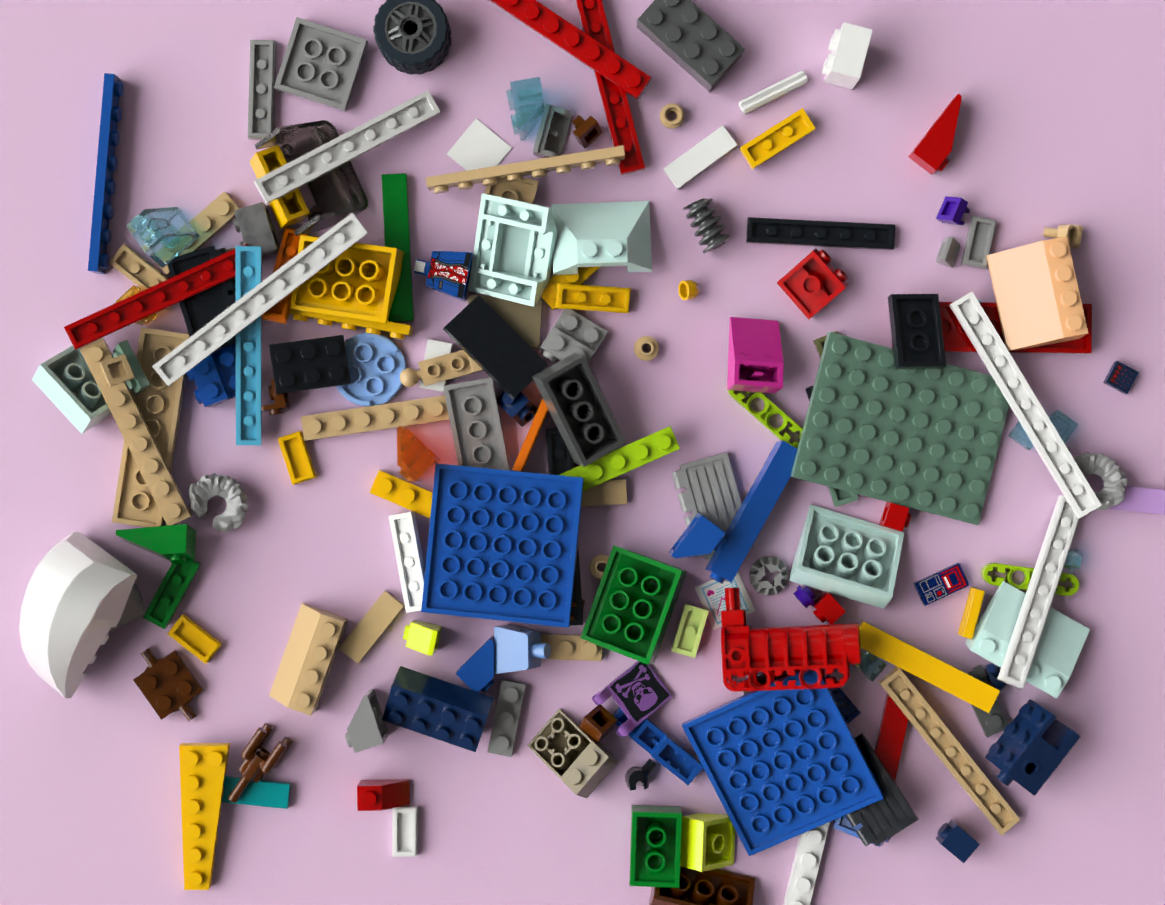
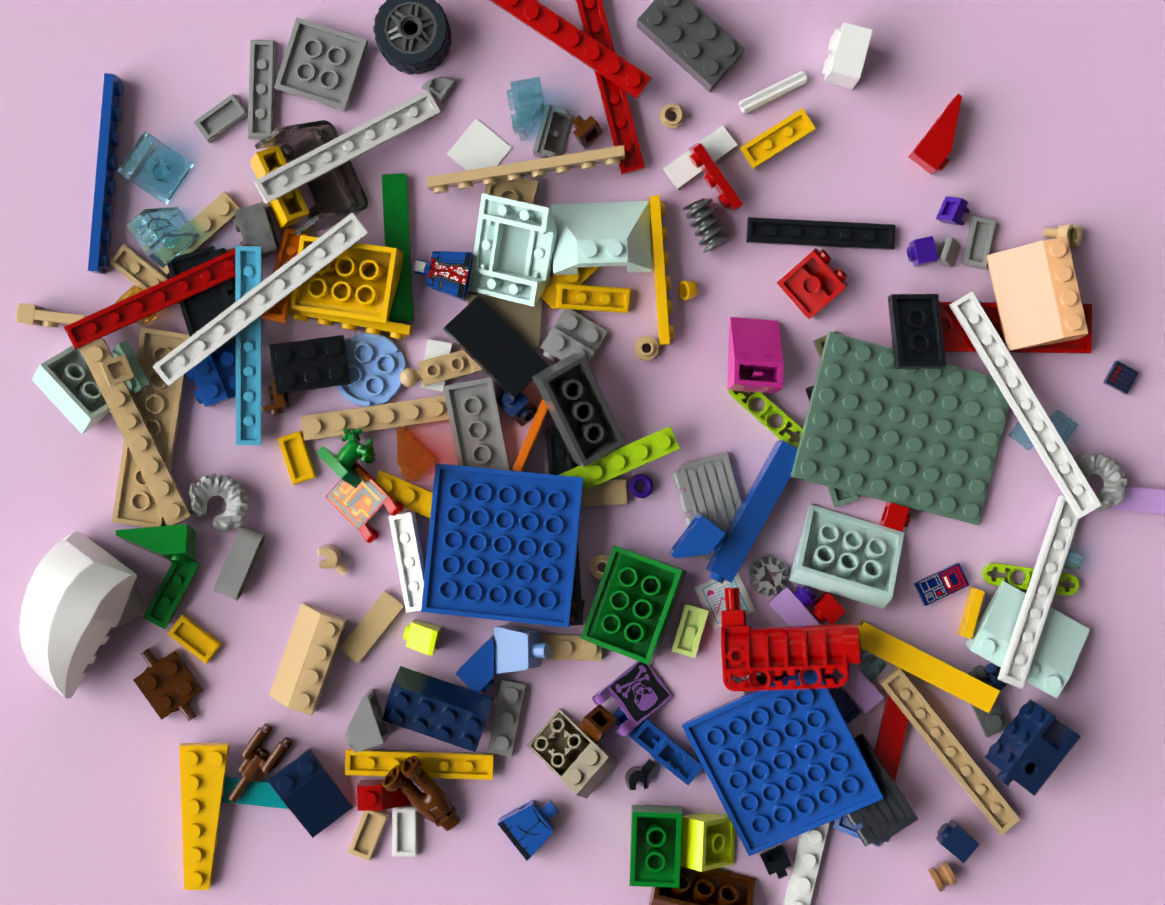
none -> tan plate [16,303,87,328]
none -> clear light blue slope [117,131,194,205]
none -> light grey tile [194,93,248,143]
none -> light grey beam [214,525,265,601]
none -> dark blue slope [268,748,353,838]
none -> green piece [317,428,376,488]
none -> tan piece [317,544,349,576]
none -> flag [325,462,404,543]
none -> yellow plate [345,749,494,780]
none -> tan tile [348,810,389,861]
none -> reddish brown piece [382,756,461,831]
none -> light grey tile [422,77,456,103]
none -> blue torso [498,800,560,861]
none -> dark purple plate [629,474,653,498]
none -> yellow plate [649,195,674,346]
none -> red plate [688,143,743,210]
none -> black tile [760,845,792,879]
none -> lavender tile [768,587,884,714]
none -> dark purple plate [907,236,938,267]
none -> medium nougat wheel [928,861,958,892]

